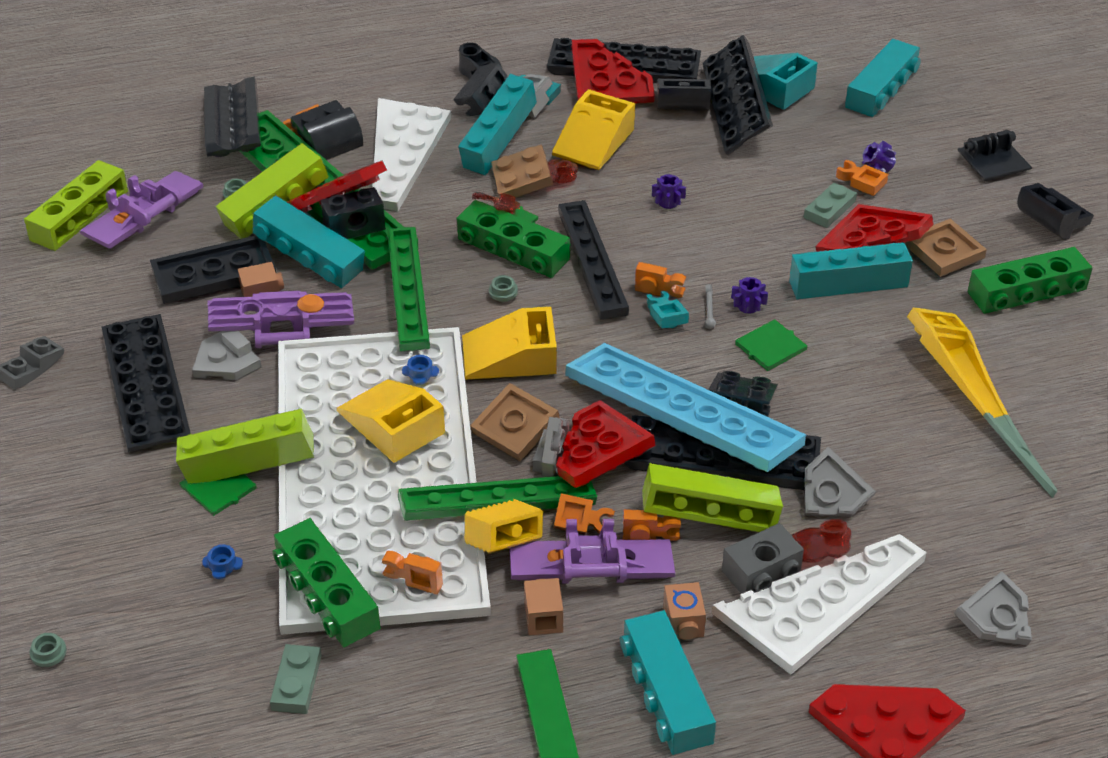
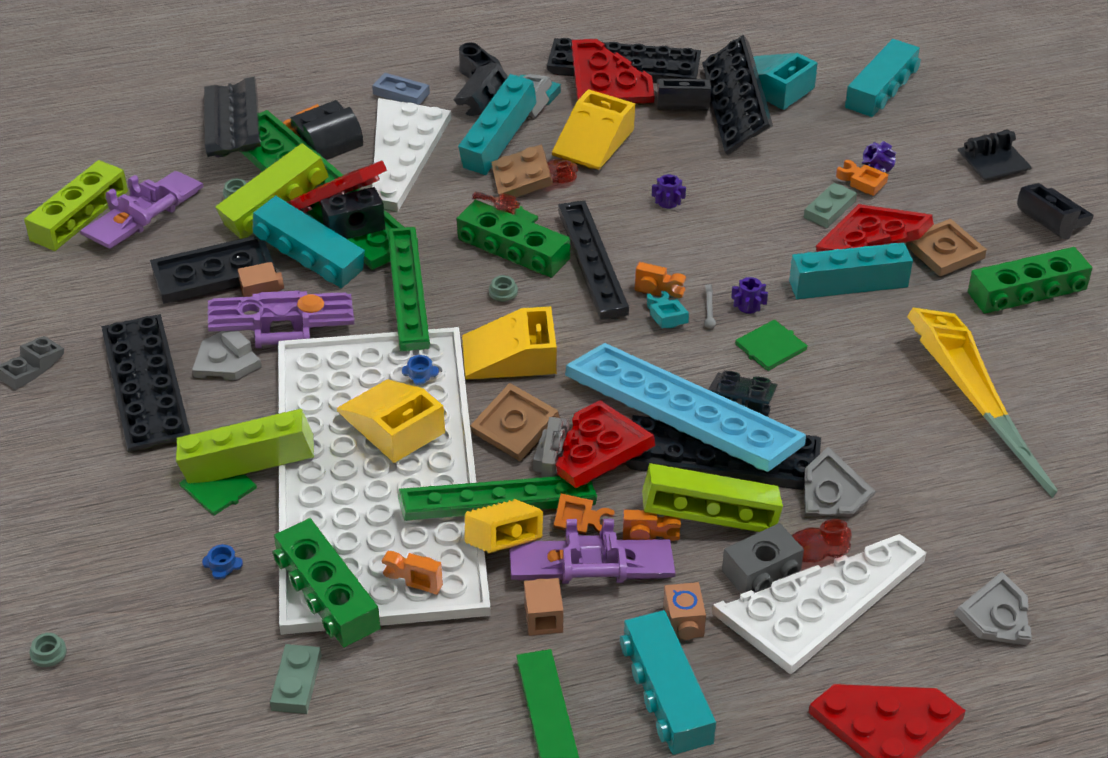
none -> sand blue plate [372,73,430,105]

